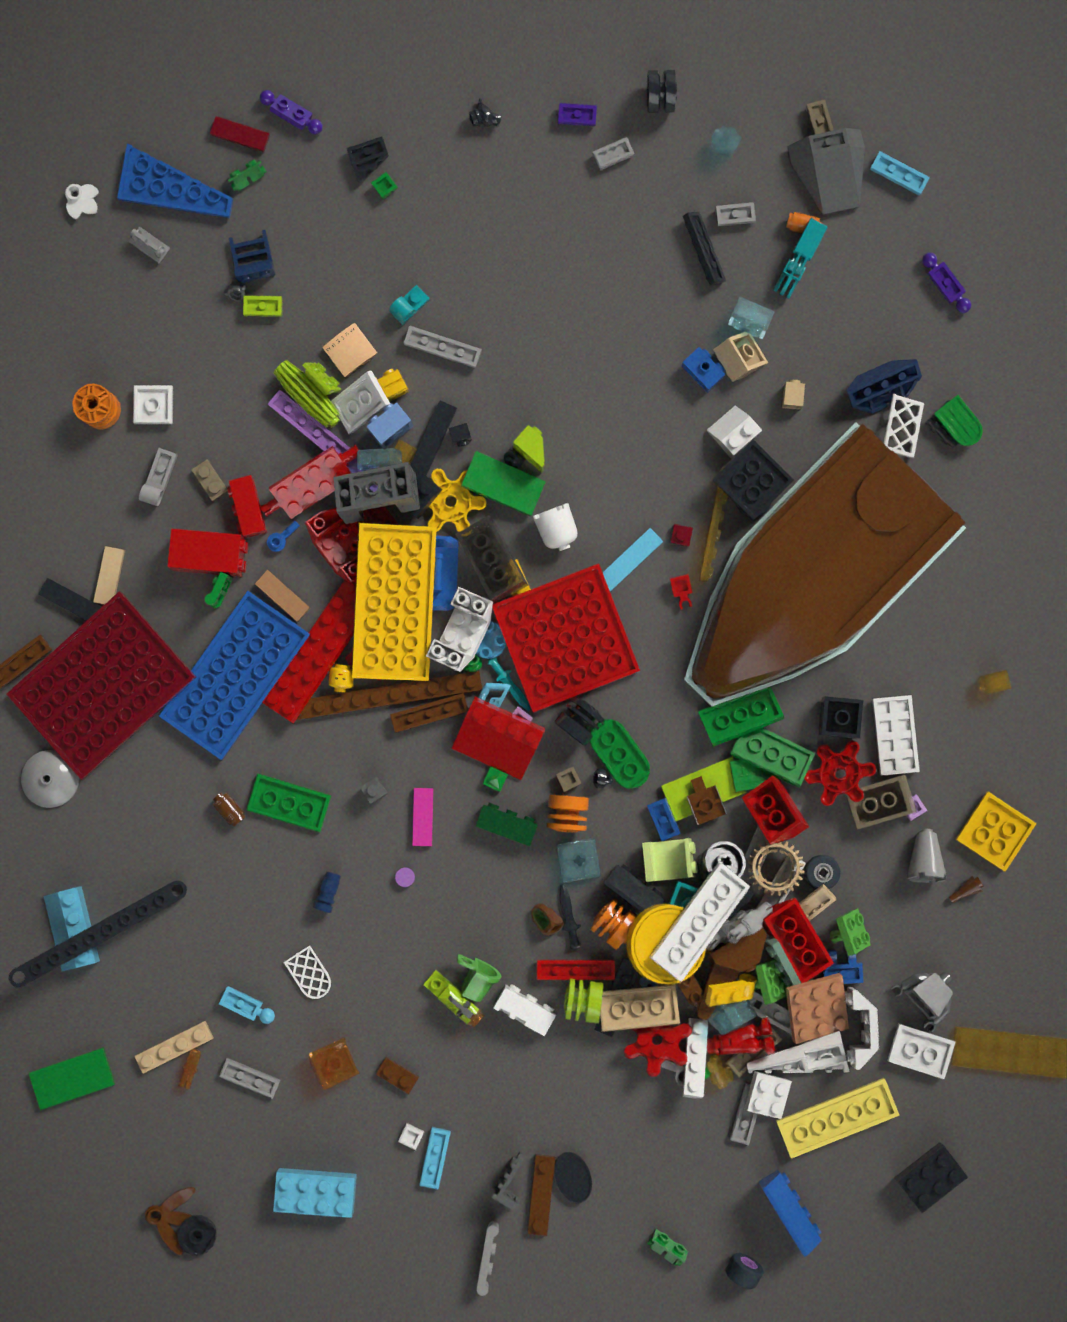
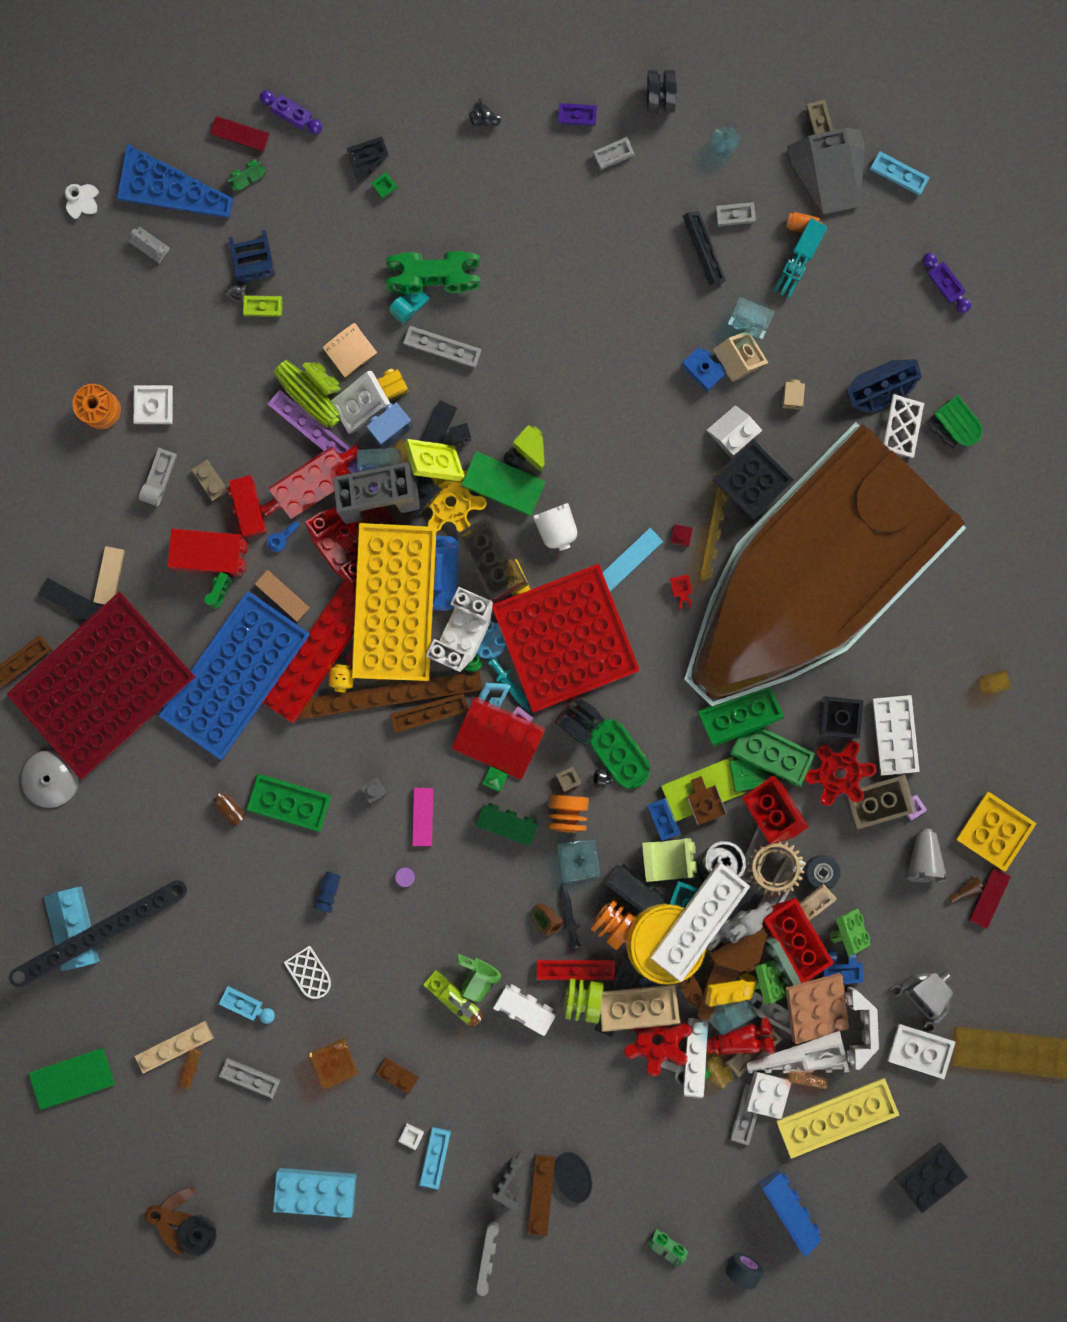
none -> green piece [386,251,481,294]
none -> neon yellow plate [404,439,465,481]
none -> clear orange axle [788,1071,828,1090]
none -> dark red tile [969,868,1011,929]

